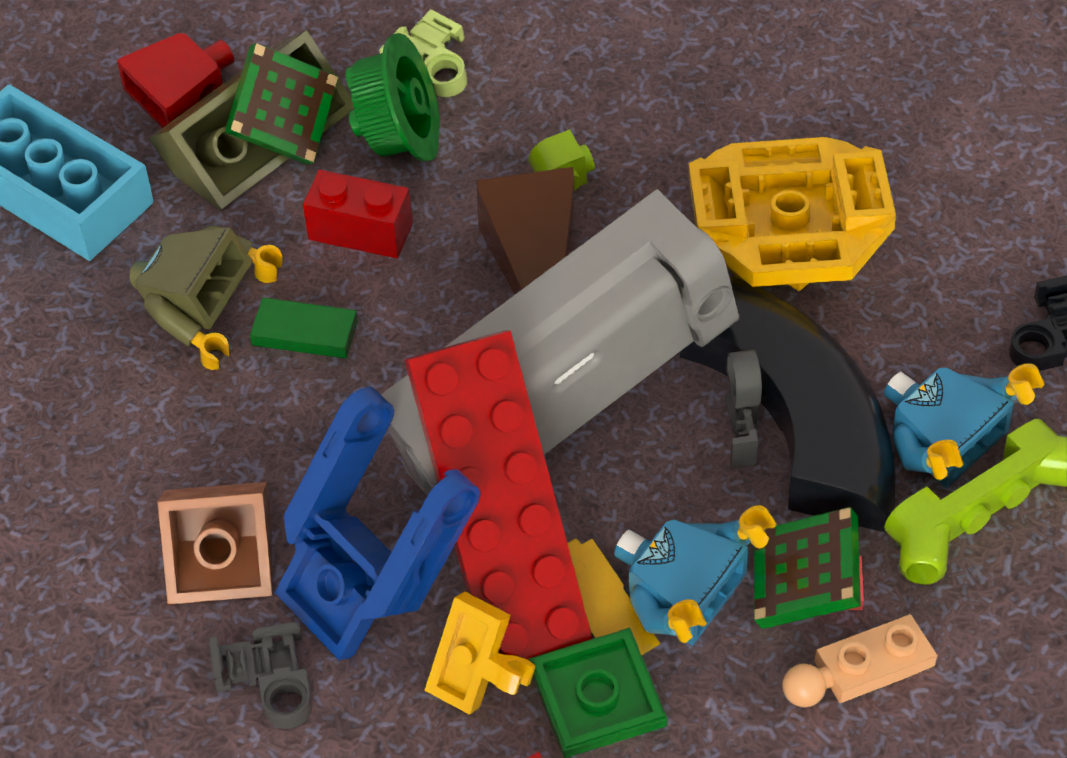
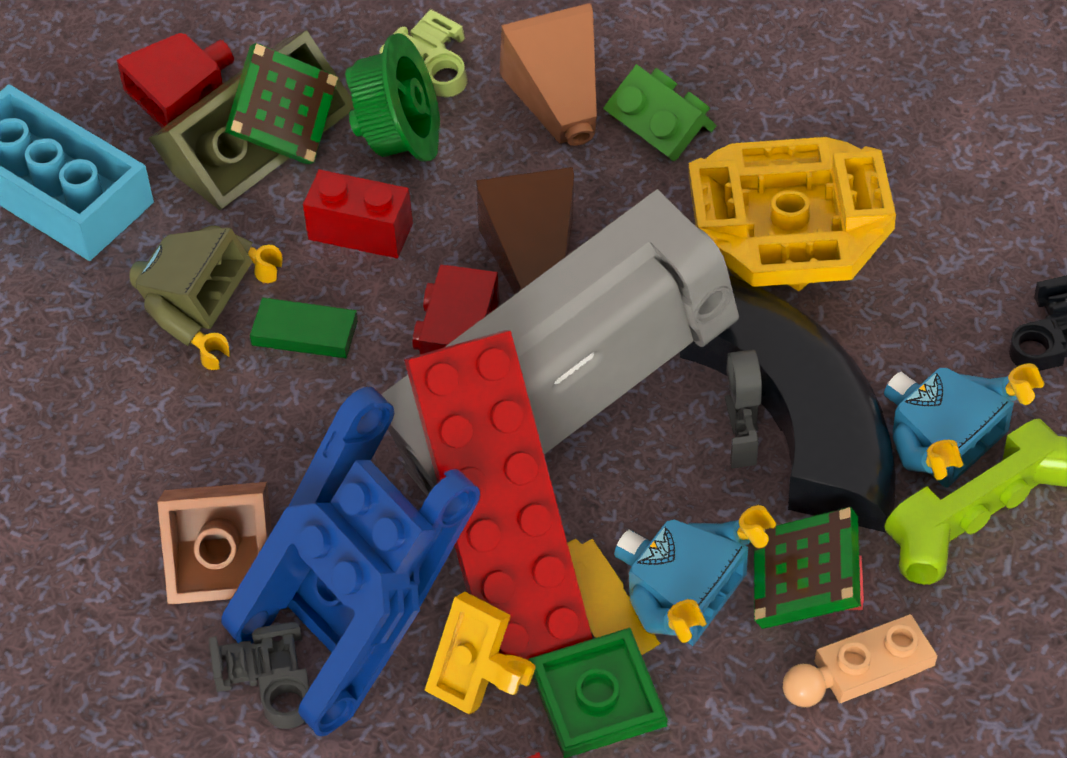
lime plate [528,129,595,192] -> none
none -> blue plate [221,460,436,736]
none -> red brick [412,264,500,354]
none -> nougat slope [500,3,597,146]
none -> bright green bracket [603,64,717,161]

